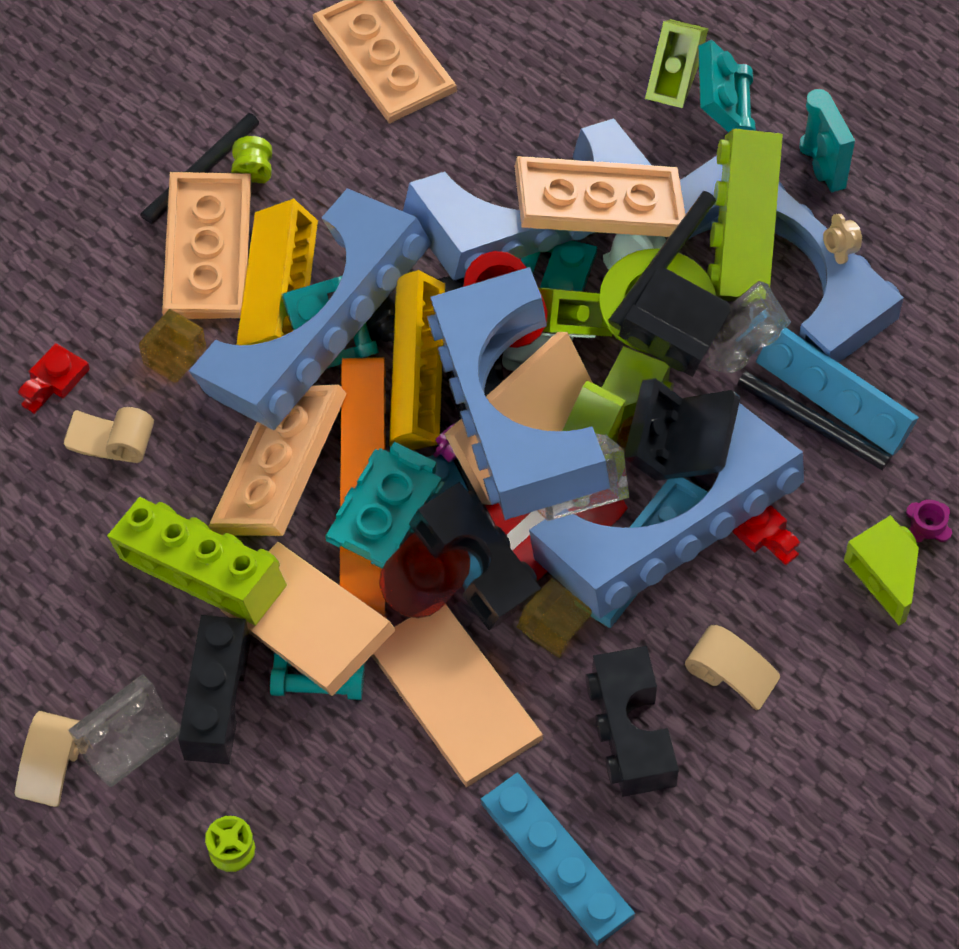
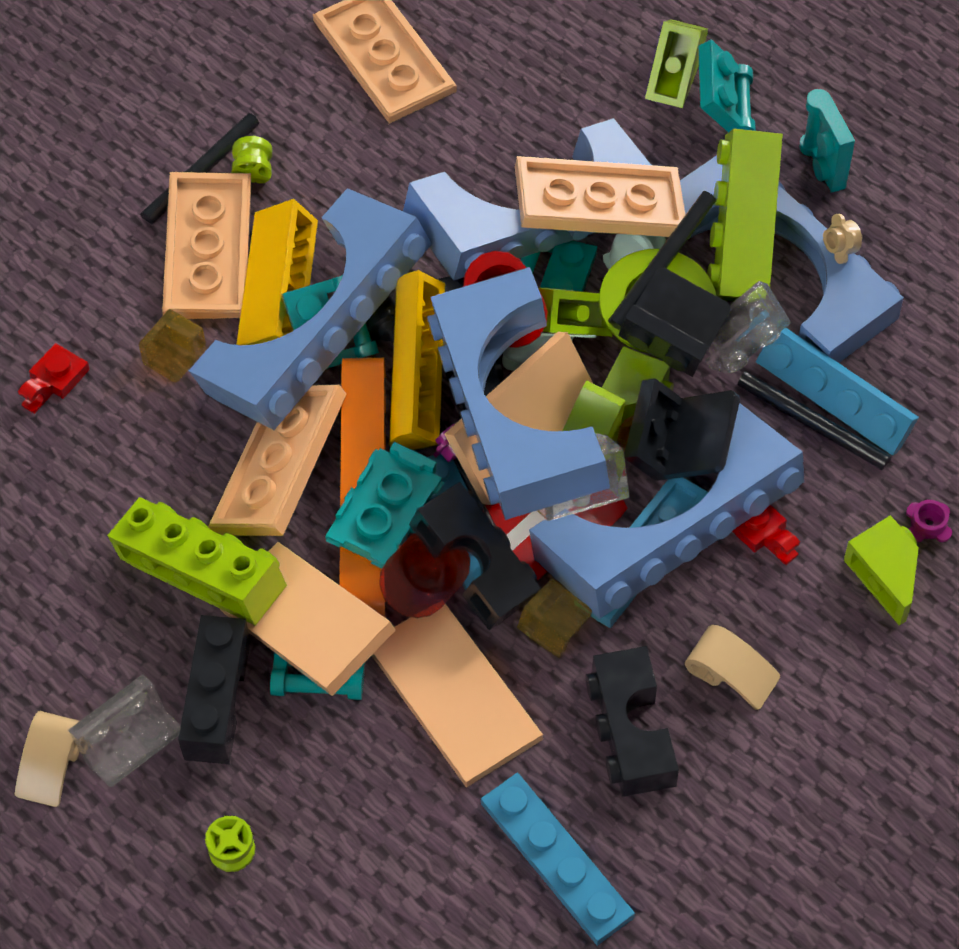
tan panel [64,407,154,463] -> none

